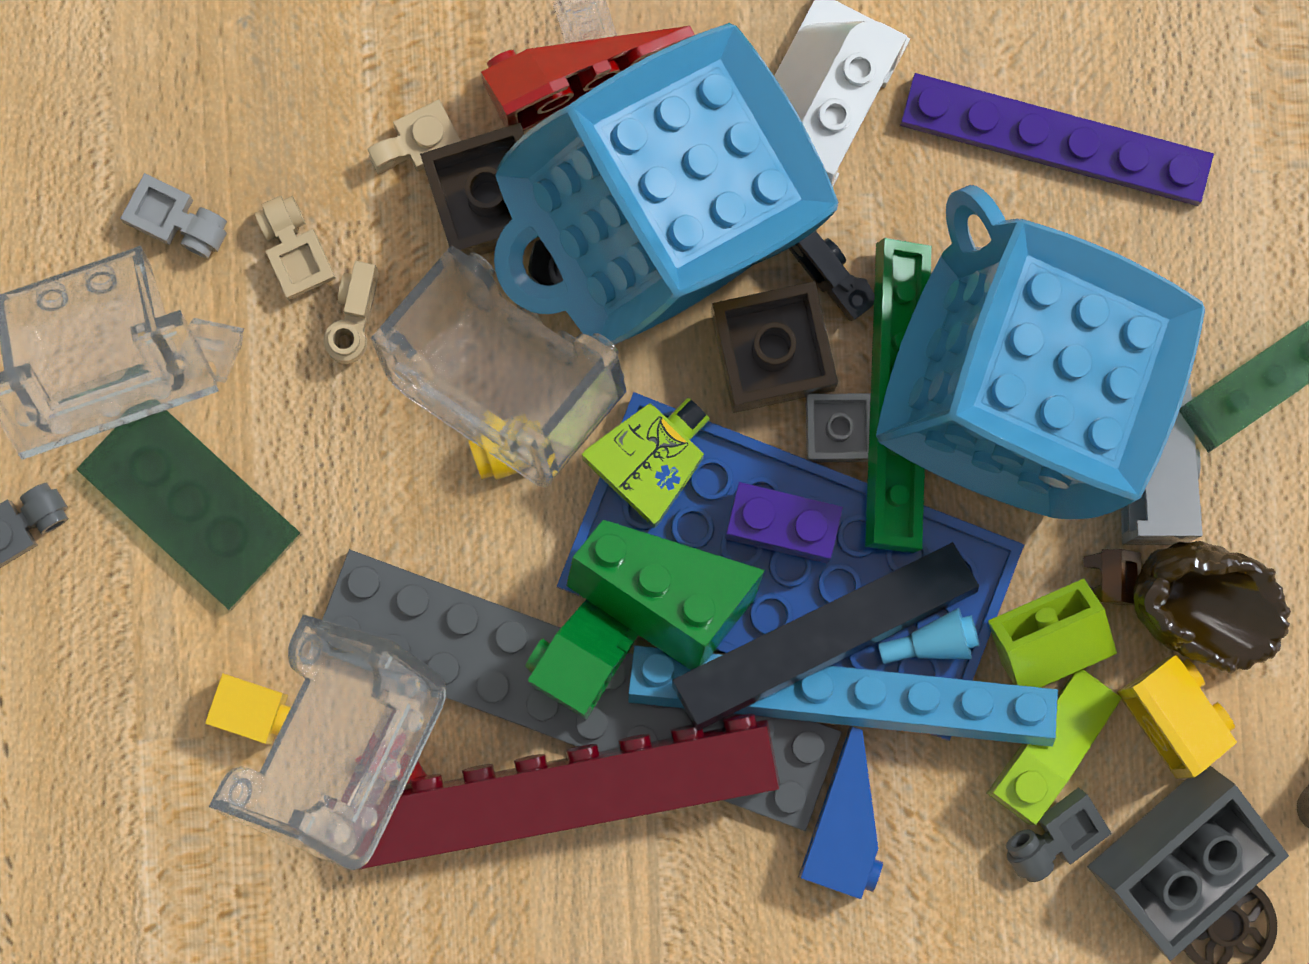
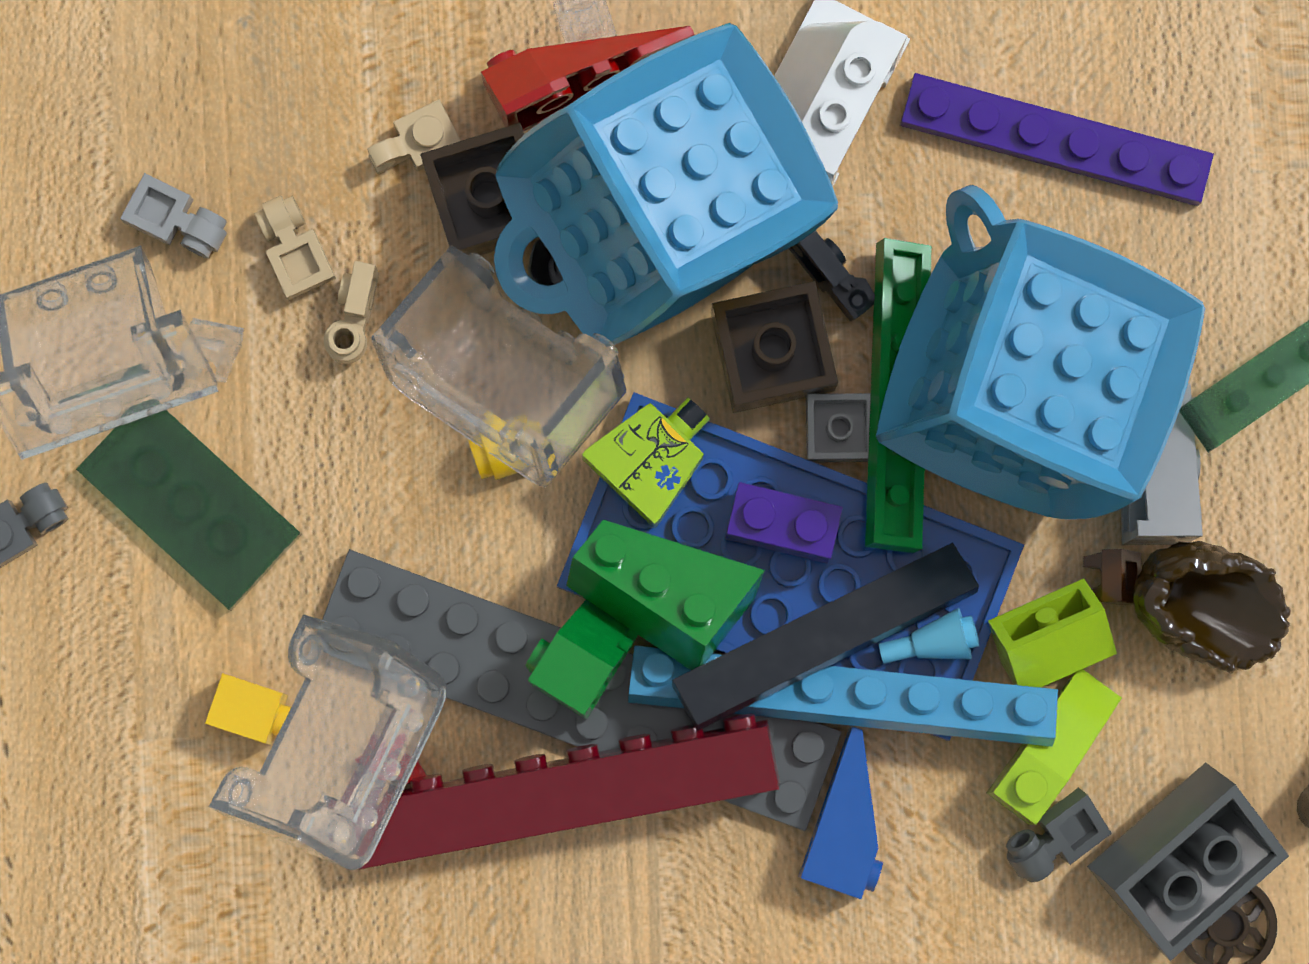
yellow slope [1117,654,1237,779] -> none

